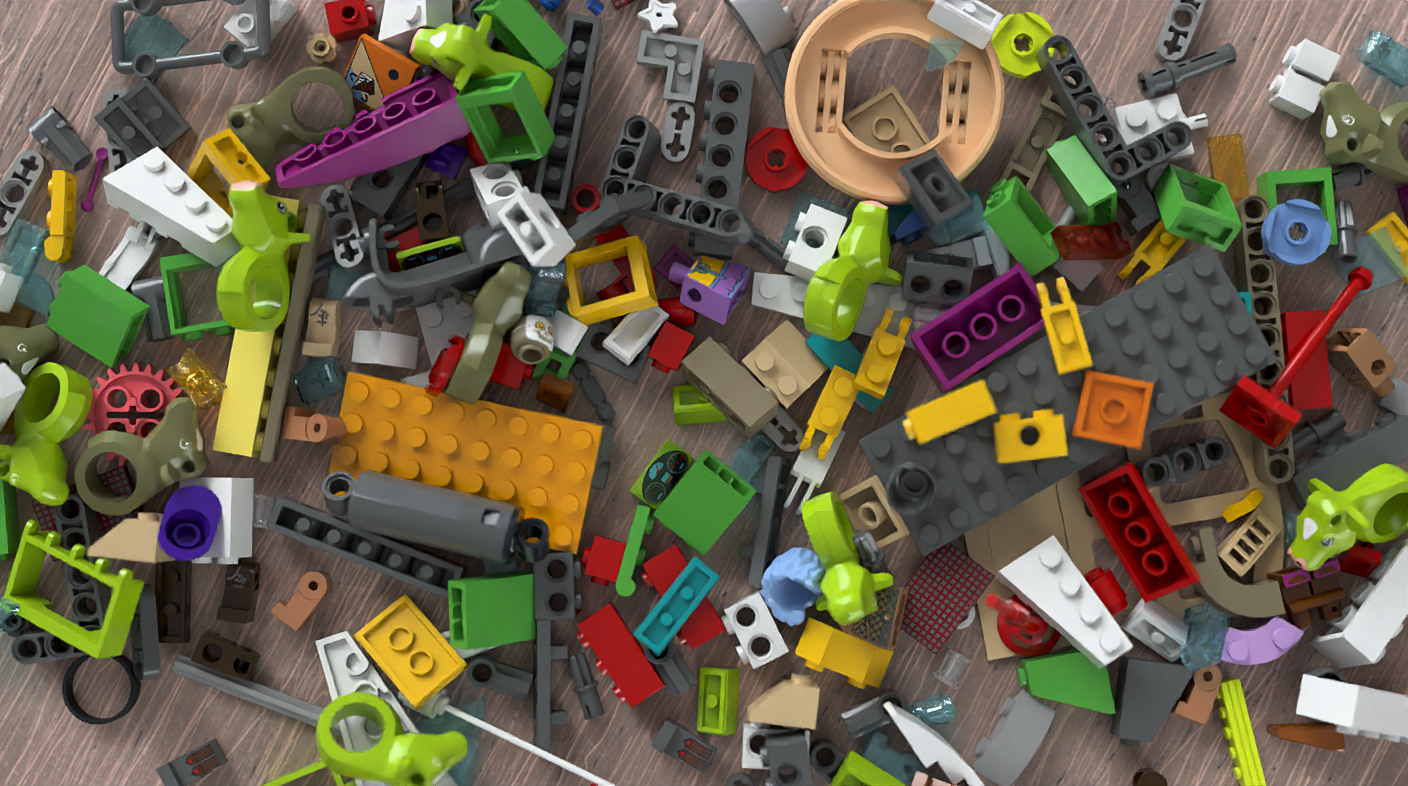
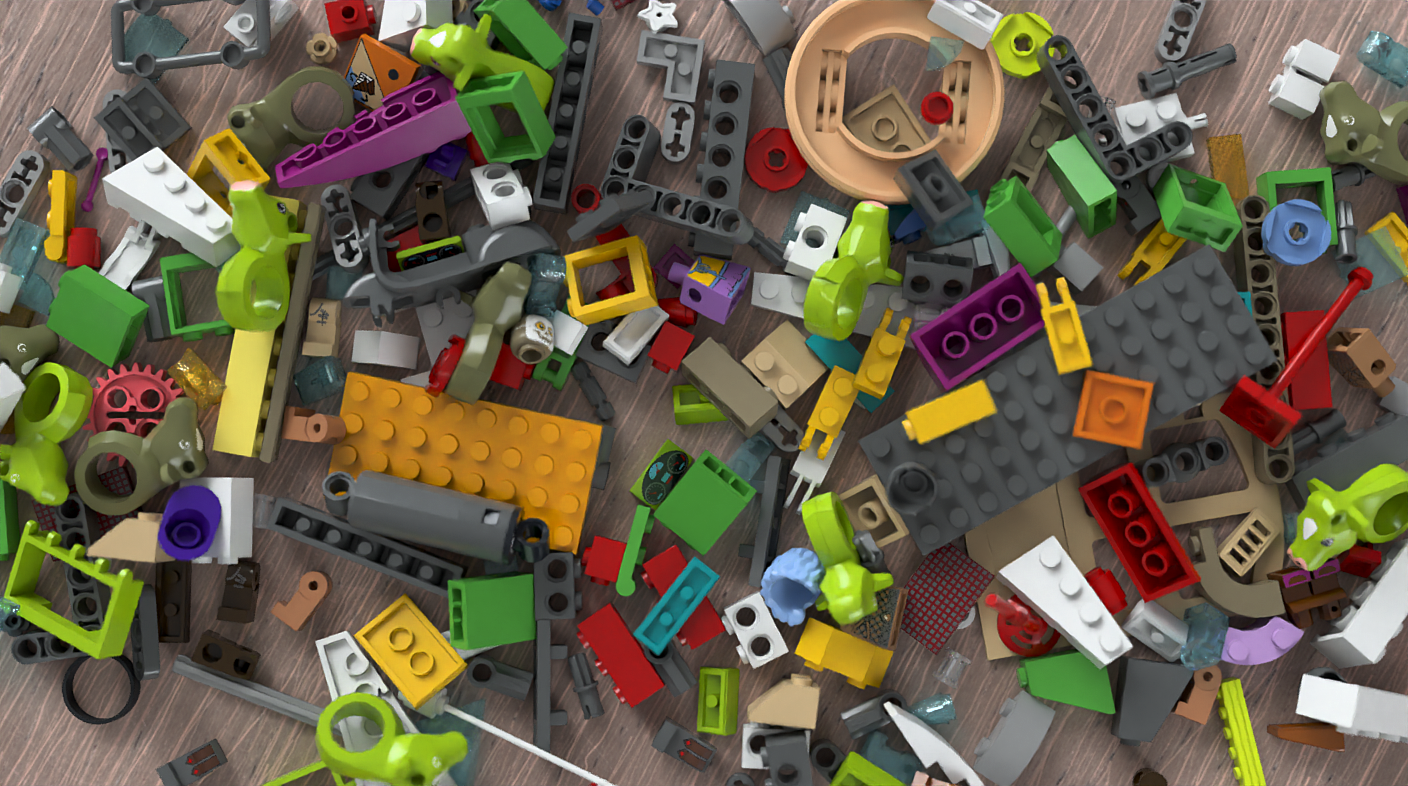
white brick [497,192,576,266] -> none
dark orange tile [536,372,575,413] -> none
yellow brick [992,409,1068,463] -> none
clear red plate [1050,222,1132,260] -> none
yellow tile [1222,488,1264,523] -> none
none -> red brick [67,227,101,270]
none -> red plate [920,92,954,125]

